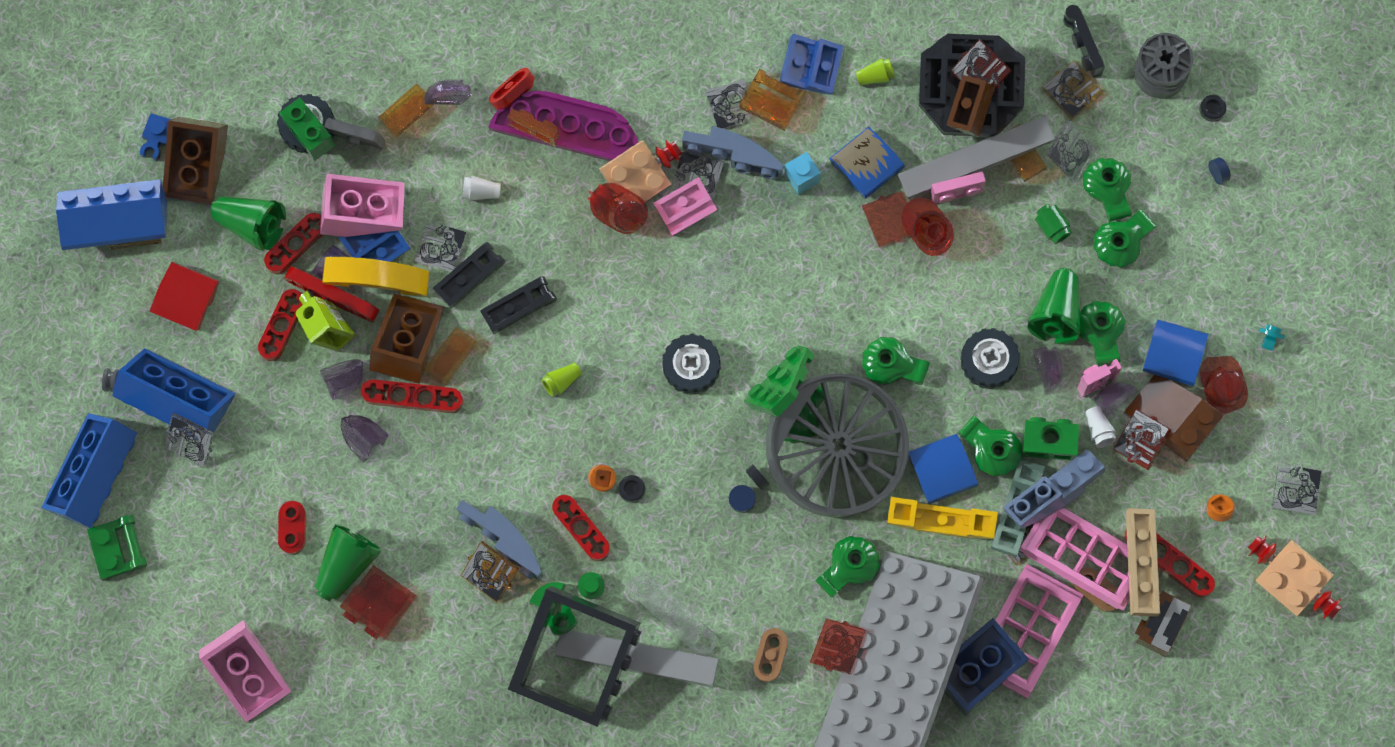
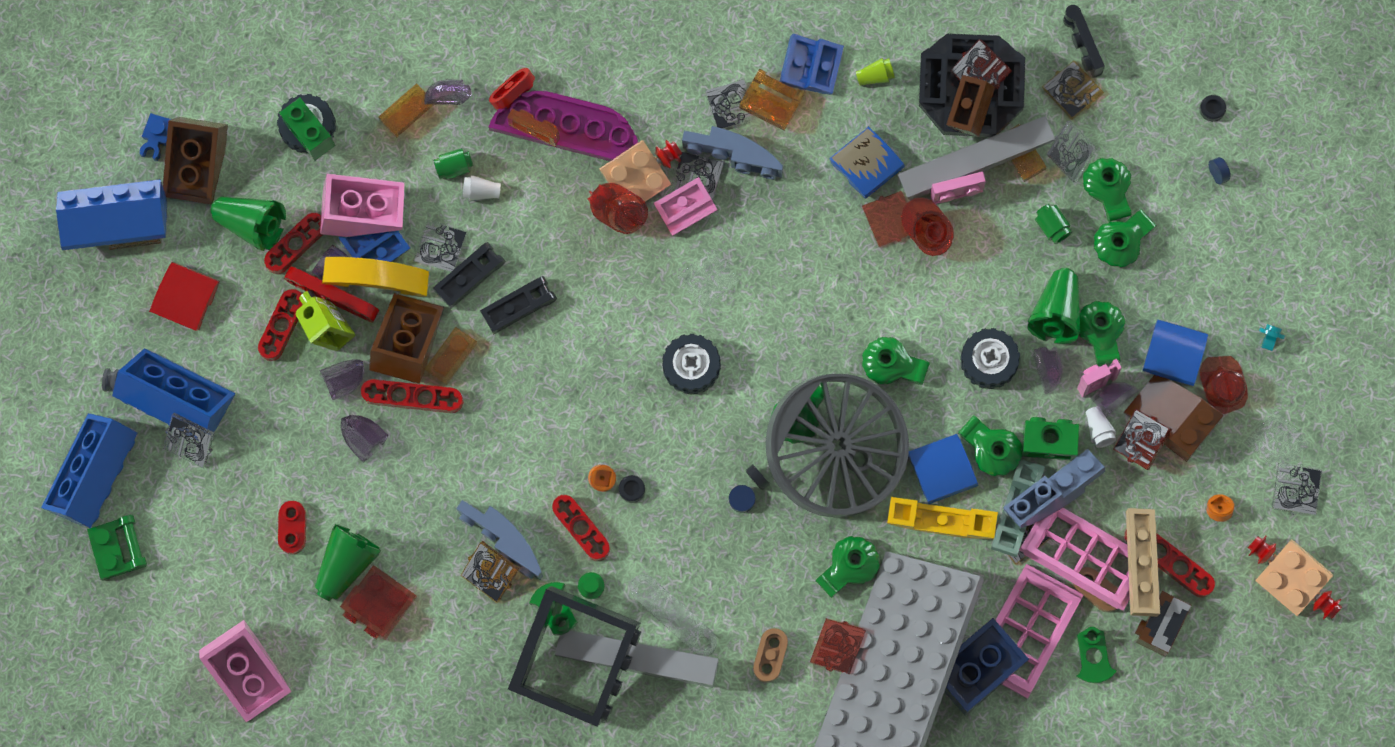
flat silver plate [324,118,386,149] -> none
lime cone [541,362,582,397] -> none
green plate [744,345,814,418] -> none
medium azure brick [785,152,821,195] -> none
dark grey wheel [1134,33,1194,99] -> none
none -> green brick [433,148,473,180]
none -> green piece [1076,627,1116,683]

